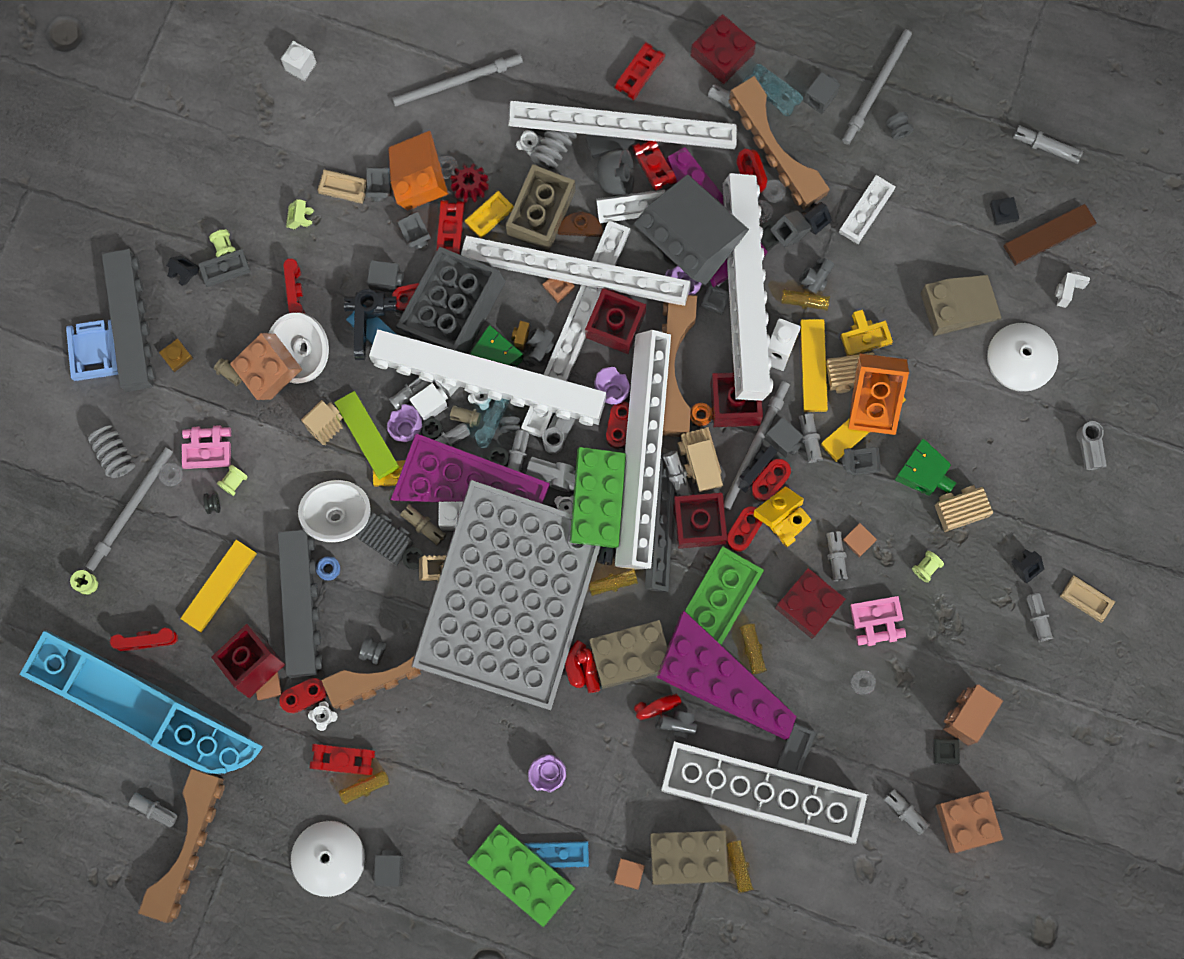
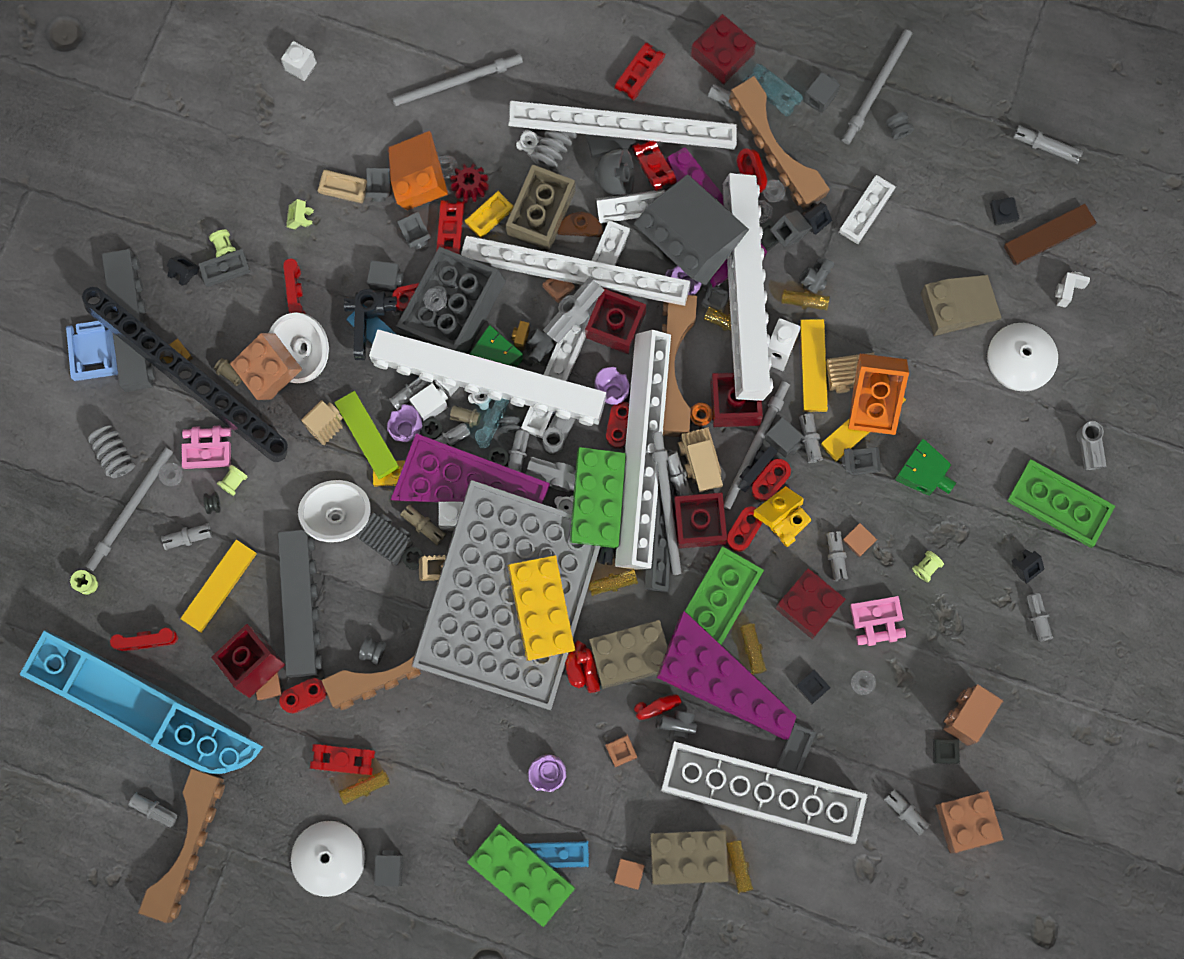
white plate [308,701,337,731] -> none
medium blue plate [316,556,341,581] -> none
yellow hinge [840,310,893,356] -> none
tan brick [934,485,993,532] -> none
tan tile [1060,576,1115,623] -> none
none -> black beam [82,287,288,462]
none -> light grey pin [161,523,212,550]
none -> clear plate [424,288,447,311]
none -> yellow plate [507,555,575,661]
none -> light grey piece [543,277,605,343]
none -> nougat tile [605,735,637,768]
none -> light grey bar [653,431,682,575]
none -> clear yellow pin [703,306,731,331]
none -> black plate [796,670,830,705]
none -> bright green plate [1007,459,1115,548]

